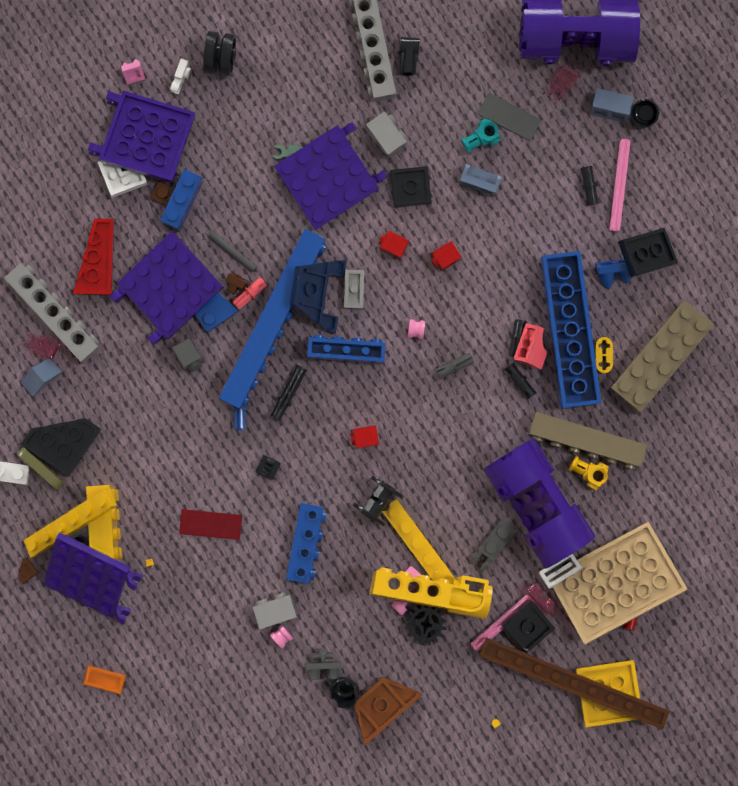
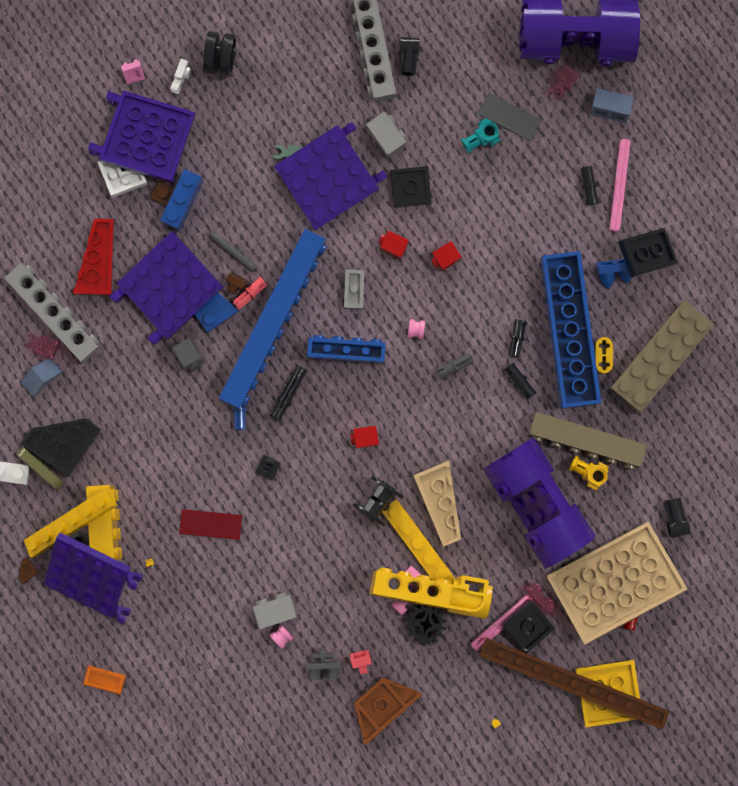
blue brick [286,503,327,584] -> none
dark blue wing [290,260,347,333] -> none
black hair [330,677,359,709] -> none
sand blue hinge [459,164,502,197] -> none
dark grey hinge [470,519,517,572] -> none
coral arch [514,324,548,369] -> none
white tile [539,554,582,589] -> none
black hair [630,99,660,127] -> none
none -> coral tile [350,649,372,675]
none -> tan wing [413,461,461,547]
none -> black piece [663,498,691,538]

